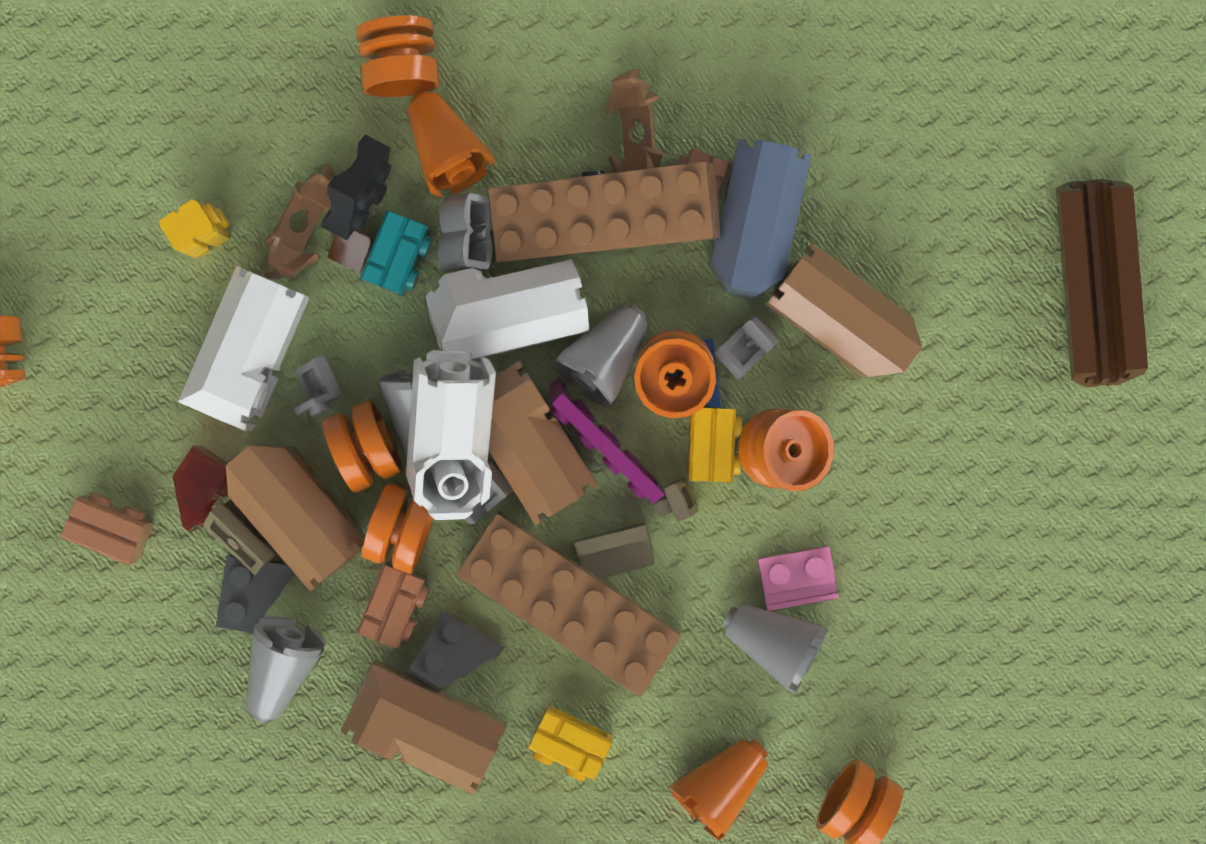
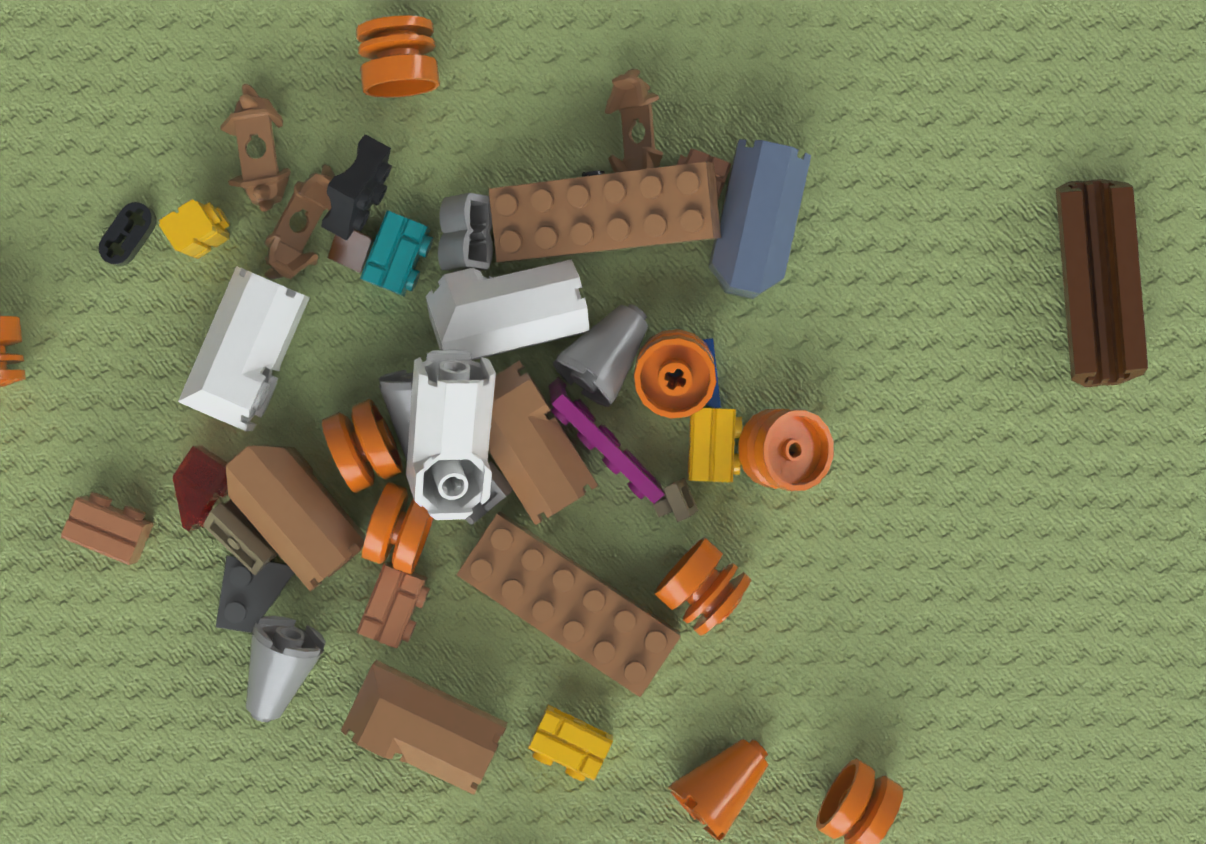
light grey bracket [294,355,342,417] -> none
dark grey wing [406,611,504,693] -> none
orange cone [407,91,495,197] -> none
dark tan panel [574,522,654,578] -> none
light grey bracket [713,316,778,380] -> none
light grey cone [722,603,828,694] -> none
bright pink plate [757,545,839,611] -> none
medium nougat brick [765,243,922,379] -> none
none -> black beam [99,202,156,266]
none -> medium nougat piece [220,84,291,212]
none -> orange wheel [654,537,751,636]

